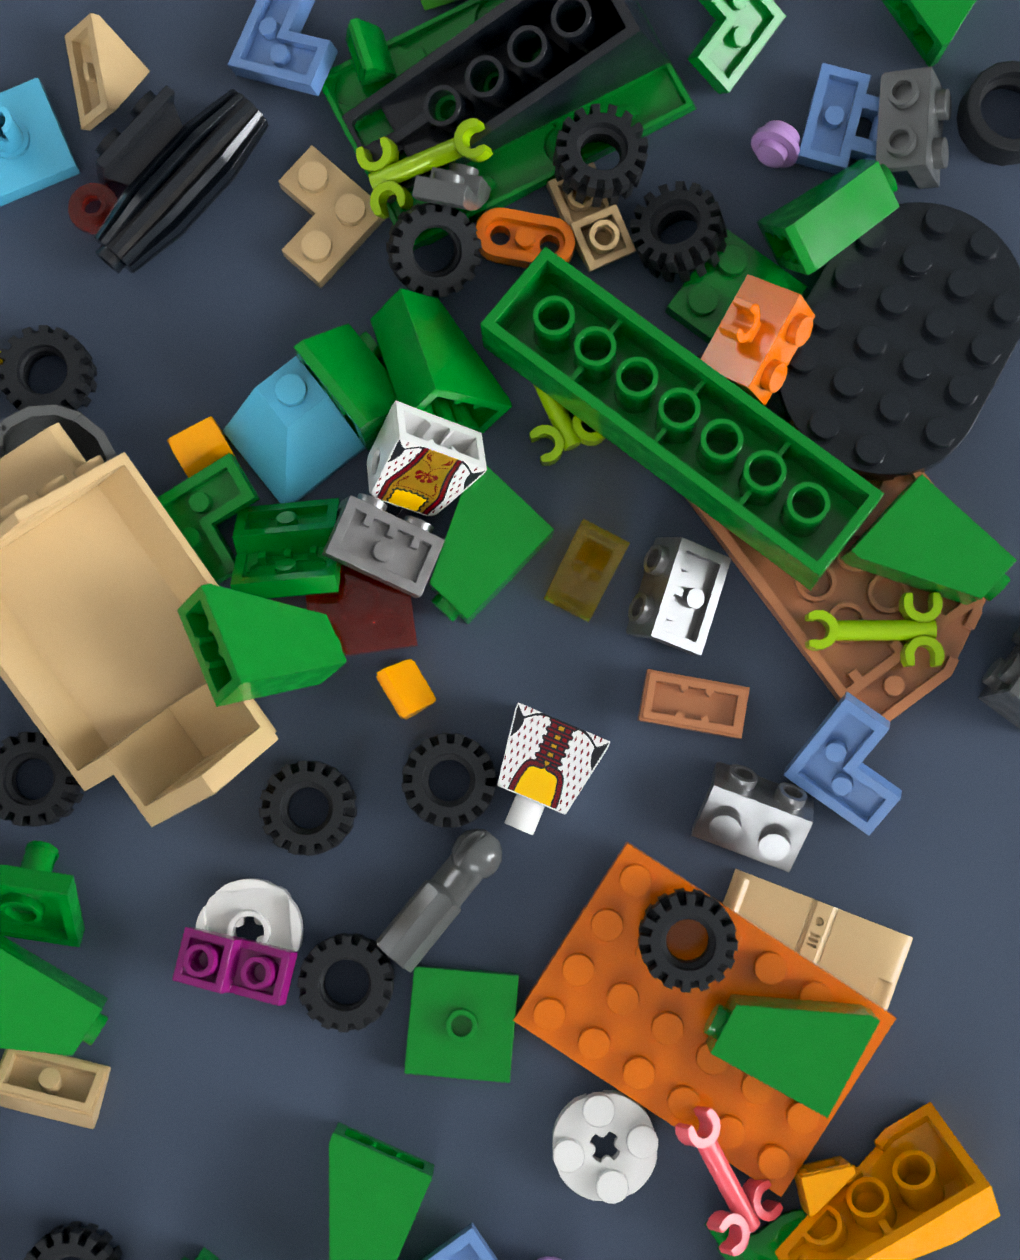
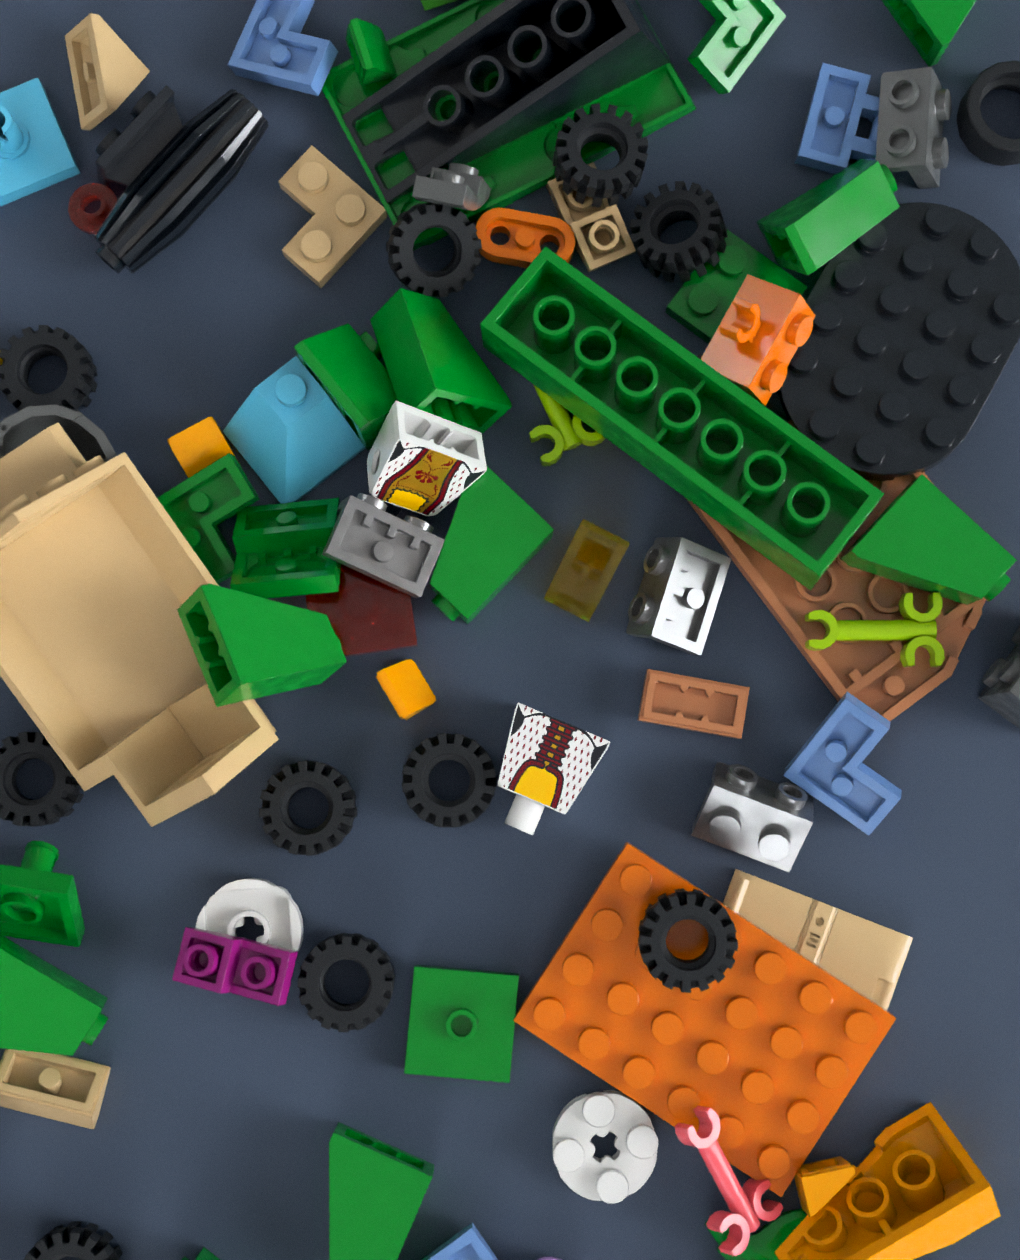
lime bar [356,118,493,219] -> none
dark grey piece [375,828,502,972] -> none
green slope [703,994,880,1118] -> none
lavender plate [751,120,801,168] -> none

